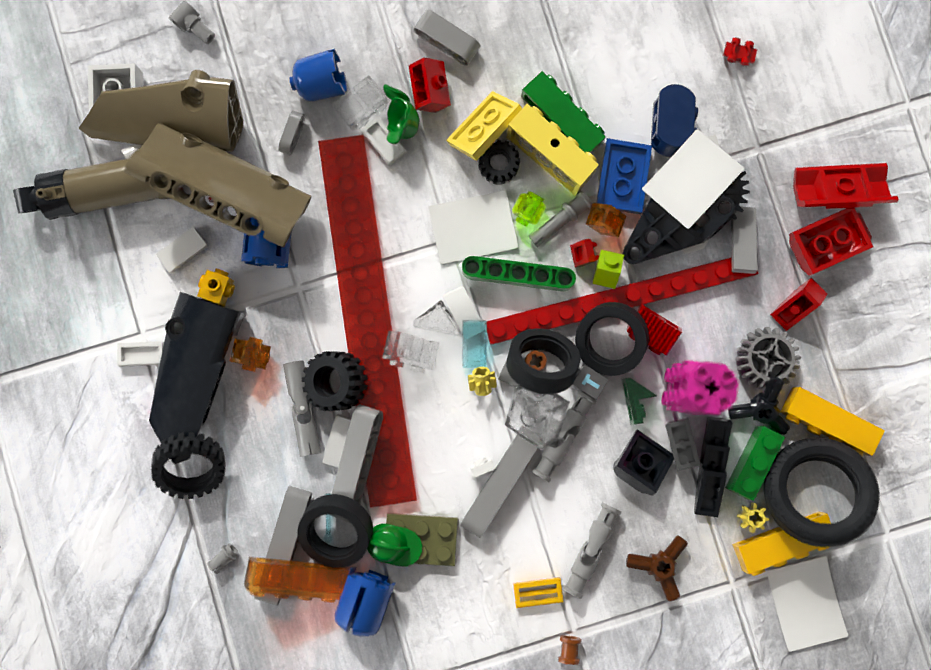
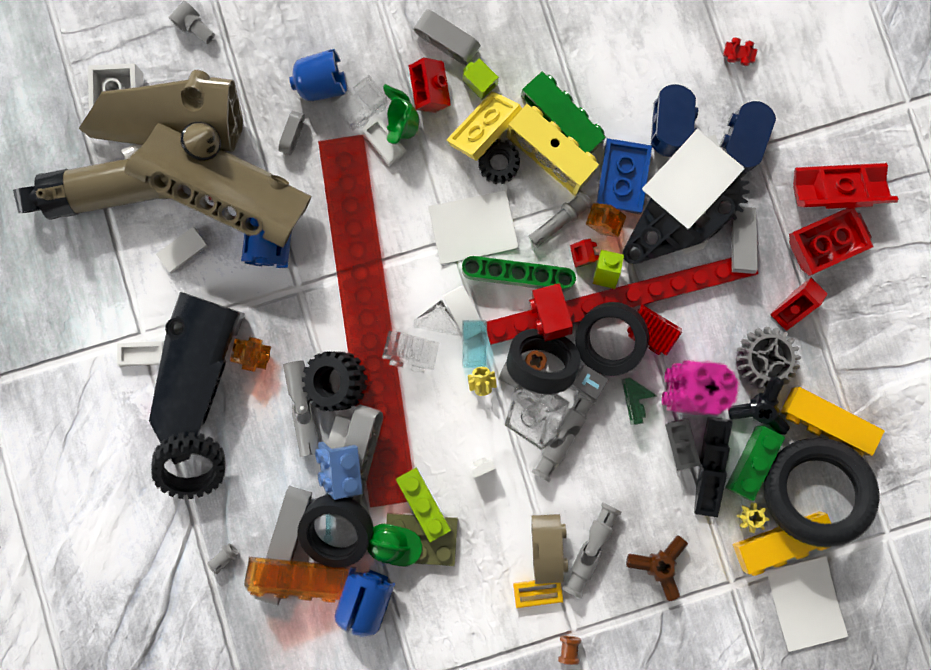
yellow brick [197,268,235,307] -> none
light grey beam [460,428,542,538] -> none
clear neon green head [512,191,546,227] -> none
black slope [613,429,674,496] -> none
none -> dark tan hat [180,122,221,161]
none -> medium blue bracket [315,442,362,499]
none -> lime plate [396,467,451,542]
none -> lime brick [463,58,499,100]
none -> red brick [529,283,573,341]
none -> dark tan brick [531,514,568,584]
none -> dark blue brick [720,101,776,172]

